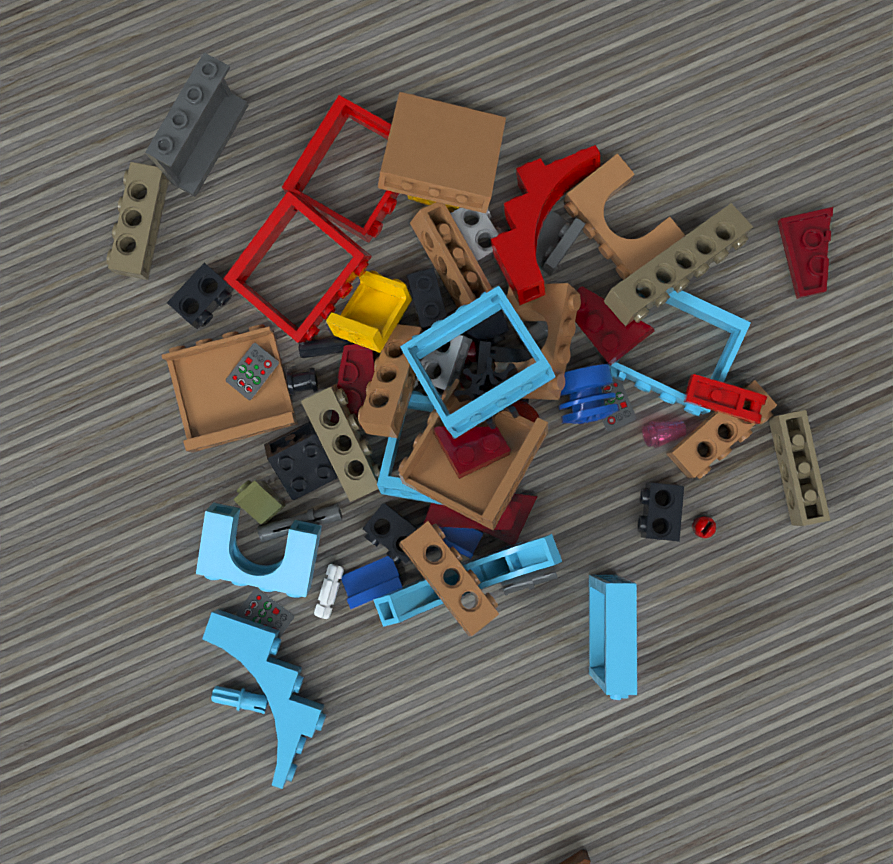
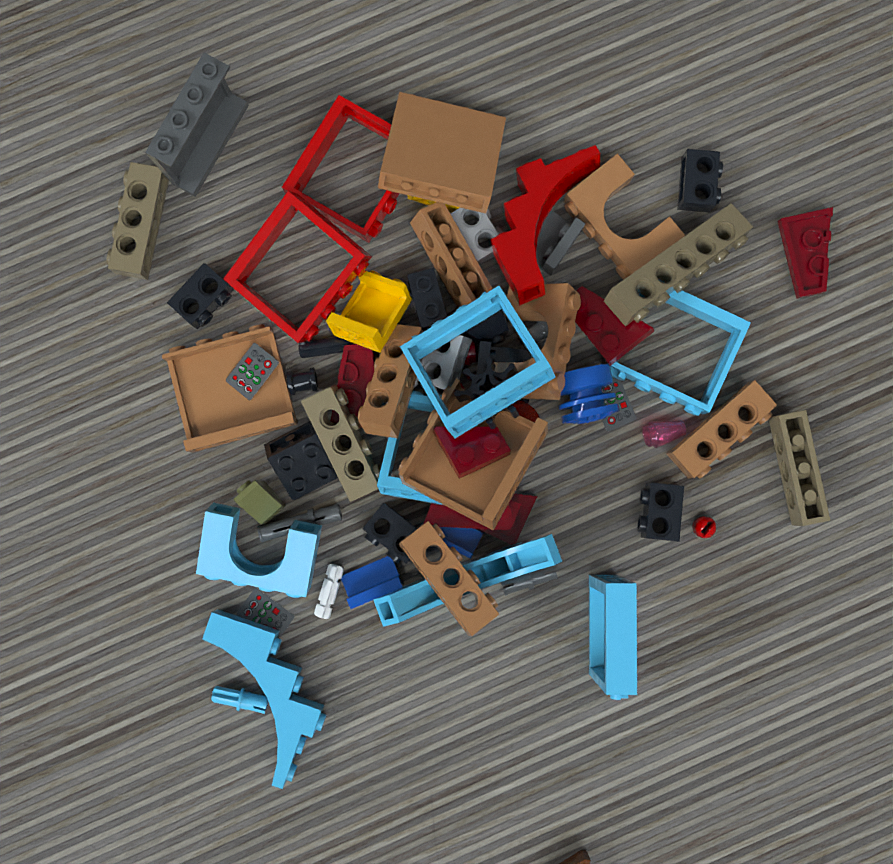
red plate [683,374,767,424] -> none
none -> black brick [677,149,723,213]

